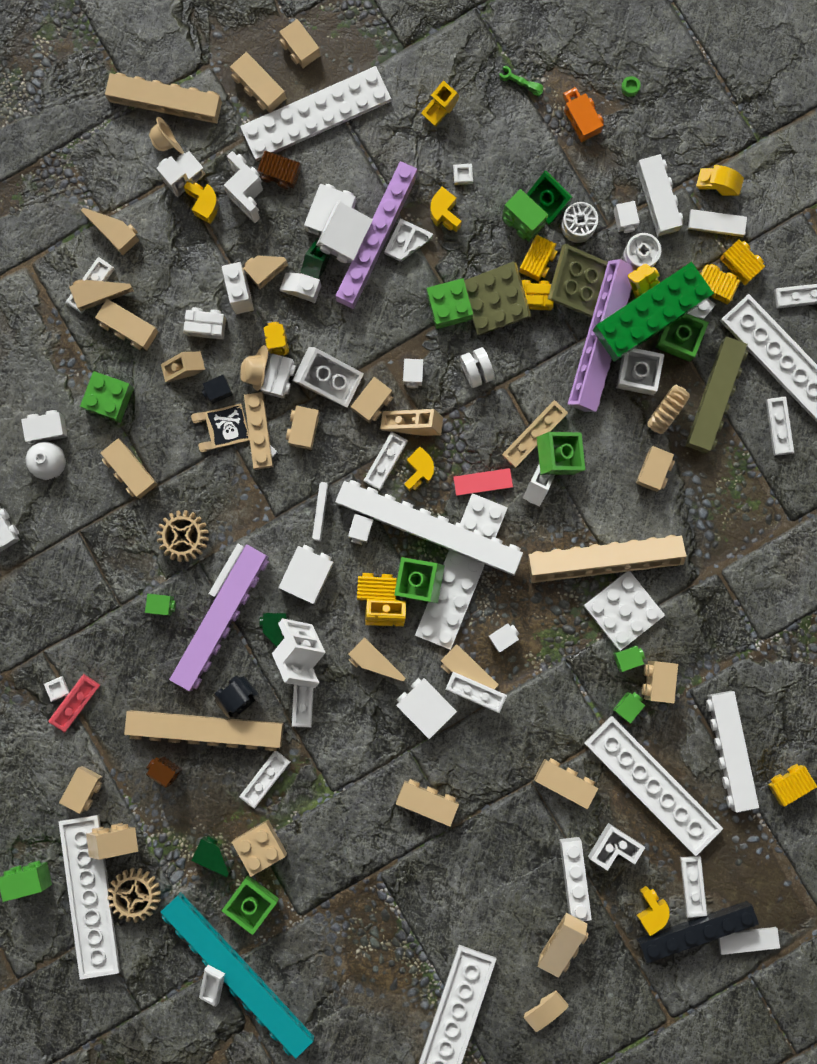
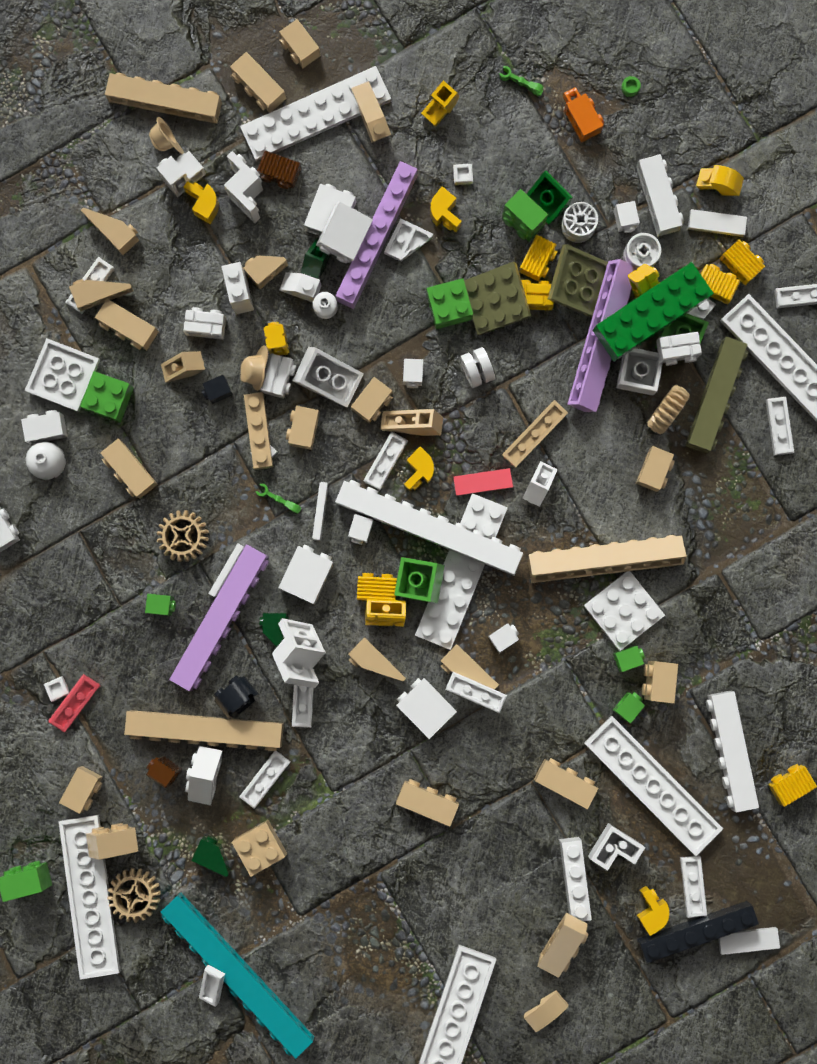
flag [191,404,250,452] -> none
bright green brick [221,875,279,935] -> none
bright green brick [537,432,585,475] -> none
none -> white plate [25,338,101,412]
none -> white brick [185,746,222,805]
none -> bright green piece [256,484,301,514]
none -> white head [313,292,338,319]
none -> tan slope [351,81,391,143]
none -> white brick [656,332,702,366]

